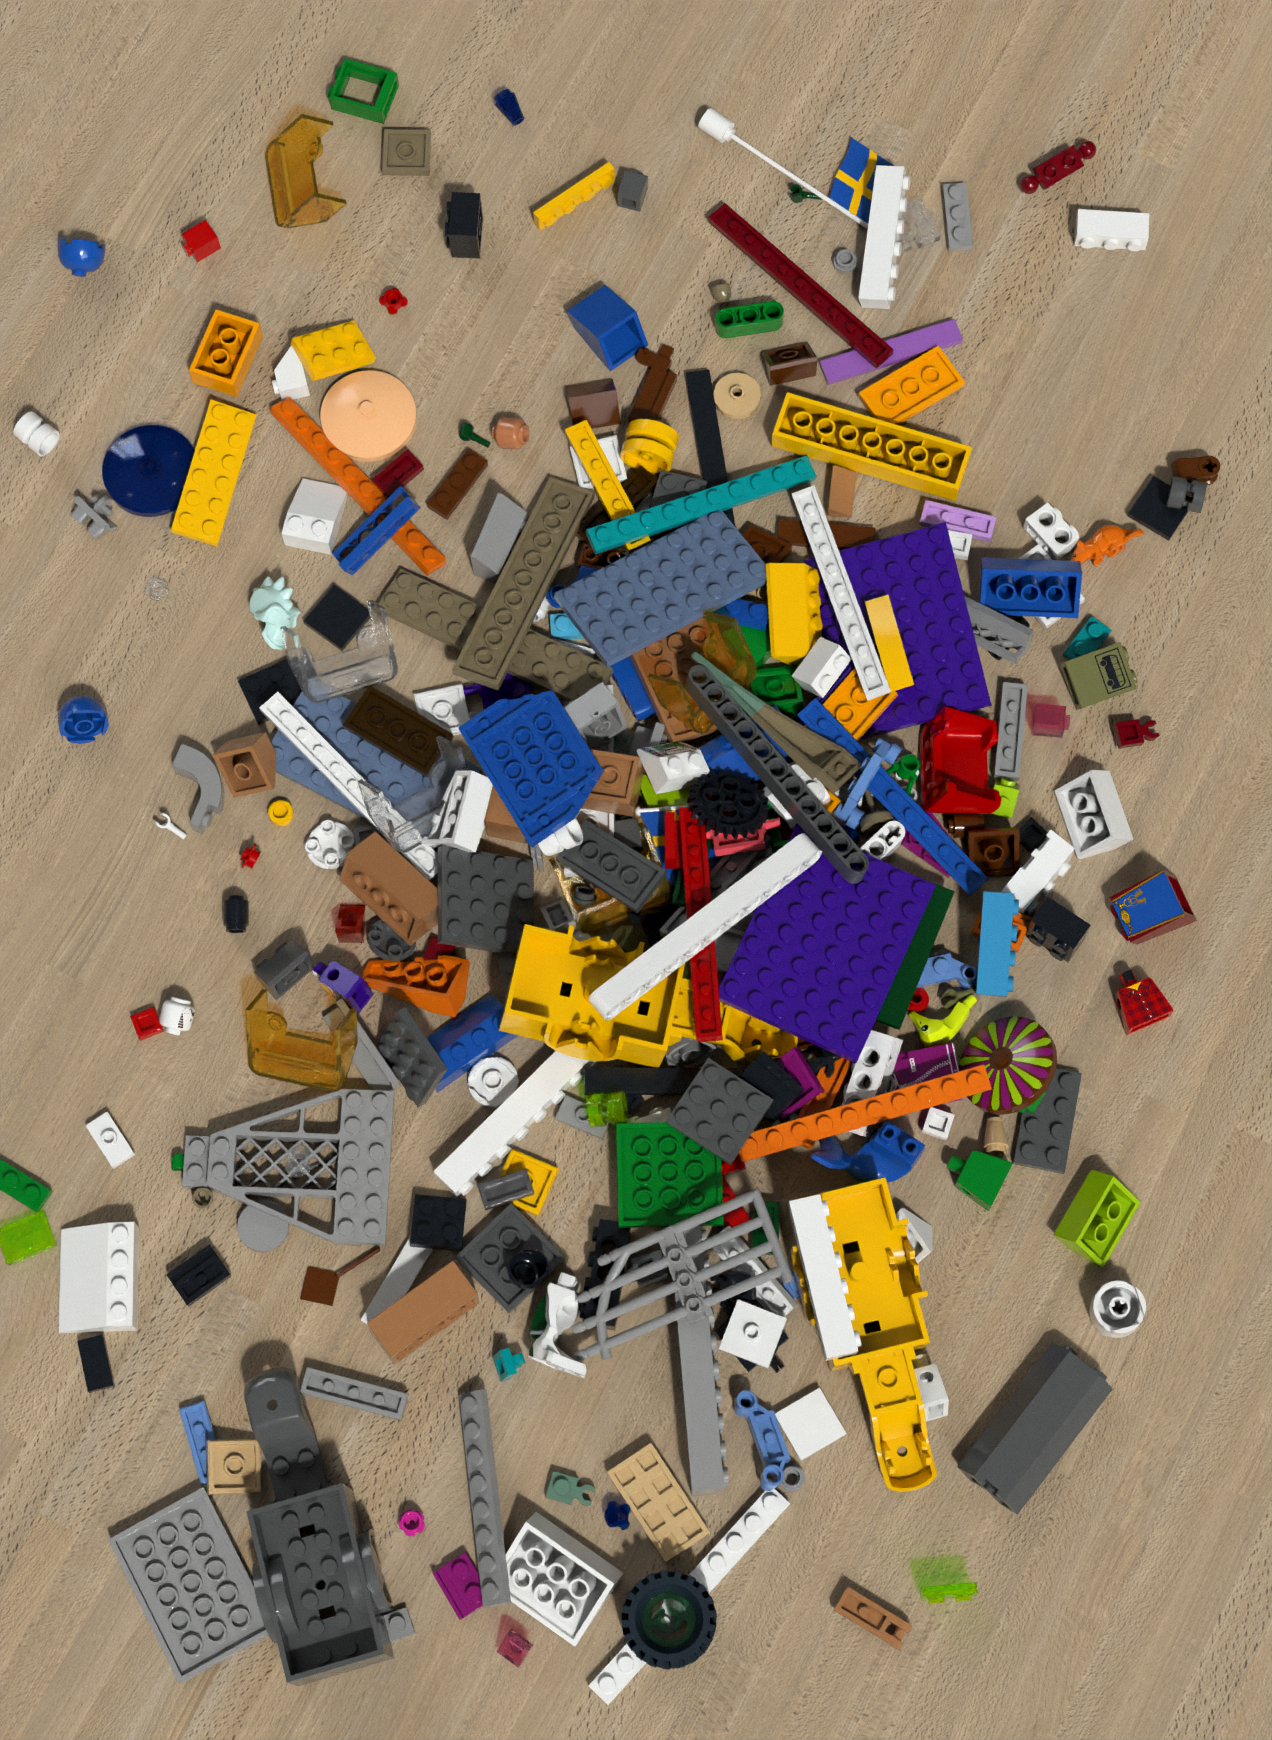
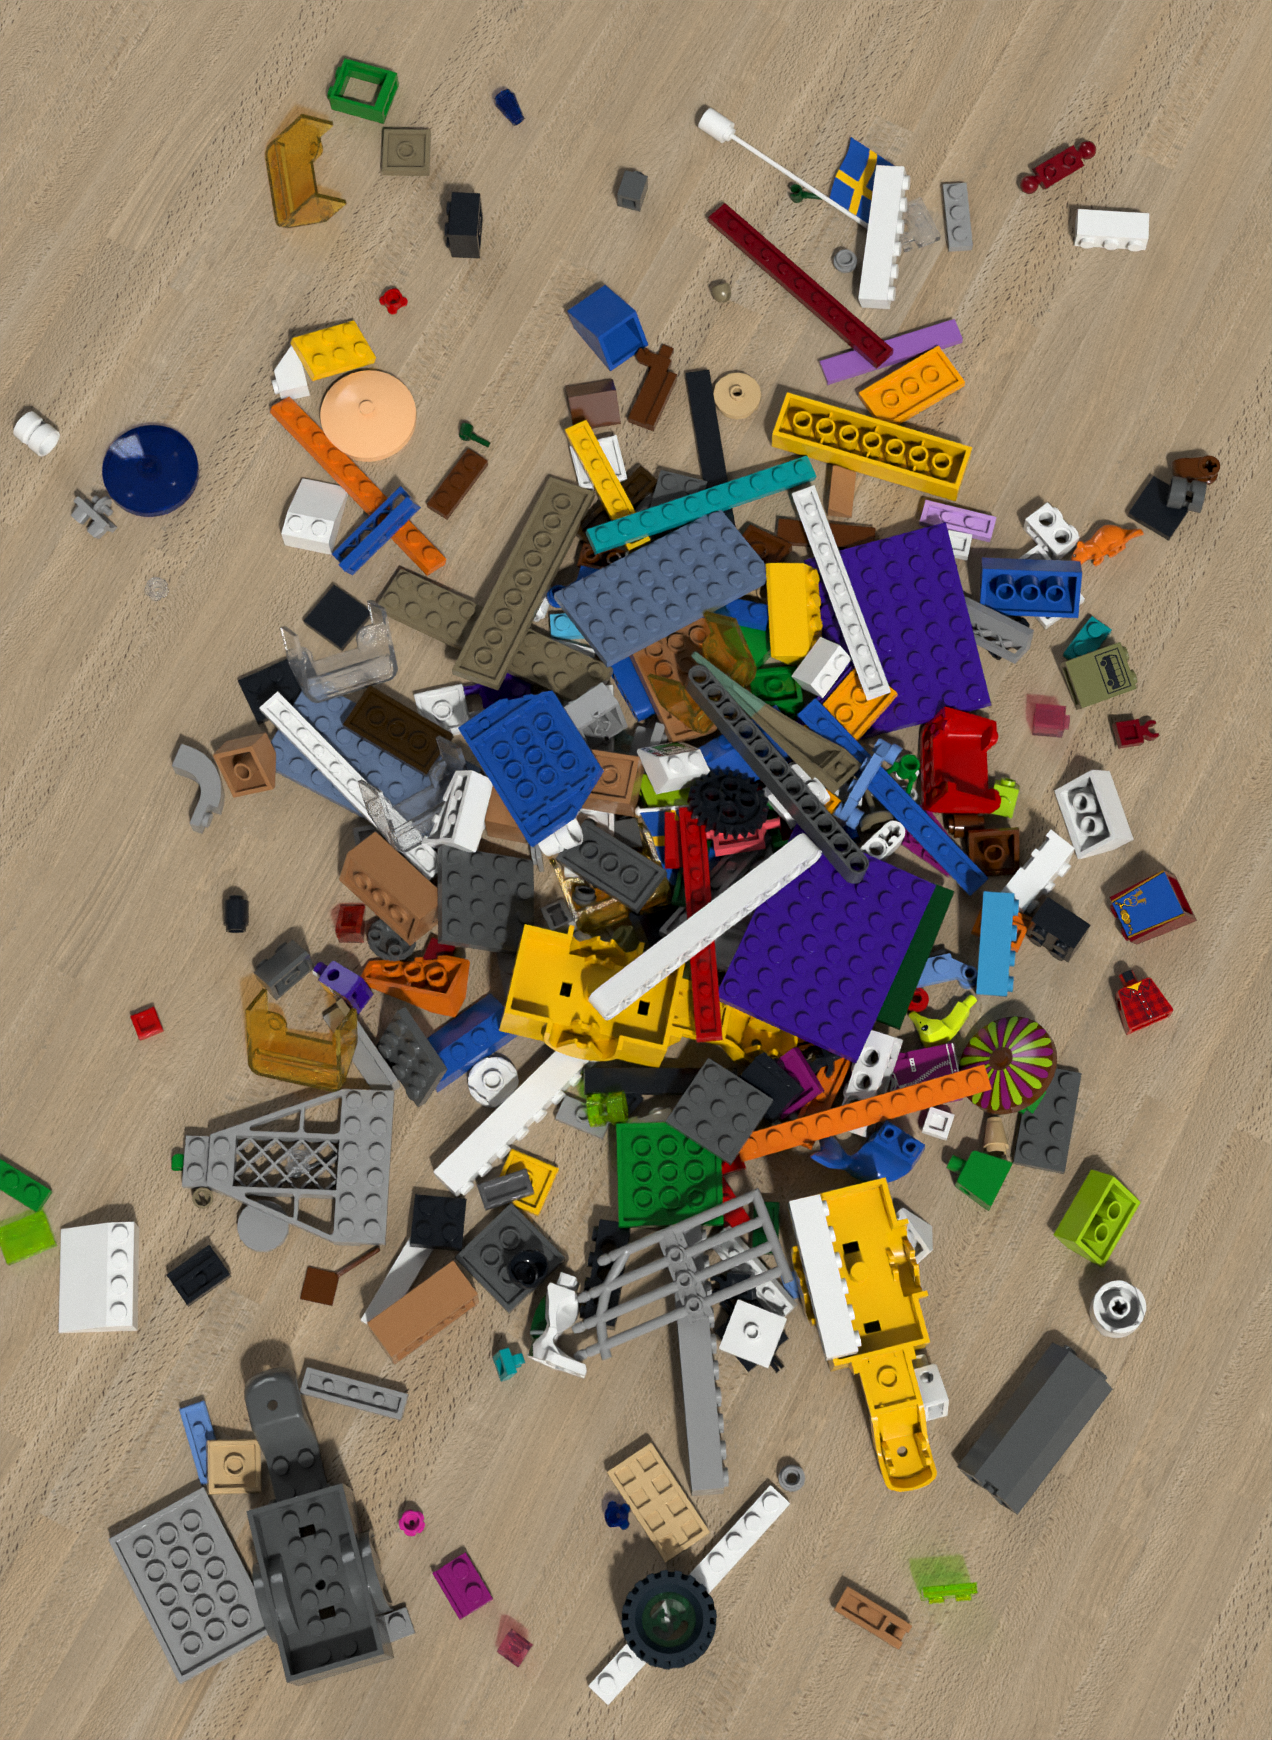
blue cylinder [58,238,106,277] -> none
blue cylinder [58,695,109,744] -> none
black tile [77,1334,115,1393] -> none
white plate [85,1112,135,1169] -> none
white hand [153,813,187,839] -> none
white head [159,997,195,1035] -> none
yellow plate [170,400,257,547] -> none
red brick [181,220,221,263] -> none
light orange brick [189,309,264,398] -> none
red plate [240,844,261,869] -> none
light aqua head [250,577,301,651] -> none
yellow tile [268,800,294,826] -> none
white dish [305,820,355,869] -> none
dark red plate [371,450,424,498] -> none
light grey plate [459,1389,511,1608] -> none
light grey slope [471,493,528,583] -> none
nougat head [492,417,529,450] -> none
white slope [506,1512,624,1646] -> none
yellow plate [533,162,615,230] -> none
sand green plate [546,1471,595,1506] -> none
yellow wheel [620,419,679,474] -> none
dark grey brick [627,1250,669,1287] -> none
light grey cylinder [665,1037,716,1068] -> none
green beam [715,301,784,338] -> none
medium blue plate [734,1390,791,1491] -> none
reddish brown slope [761,342,817,386] -> none
white tile [775,1388,847,1461] -> none
yellow slope [865,595,914,692] -> none
olive hand [939,987,976,1009] -> none
light grey plate [994,682,1028,781] -> none
black tile [1019,817,1048,853] -> none

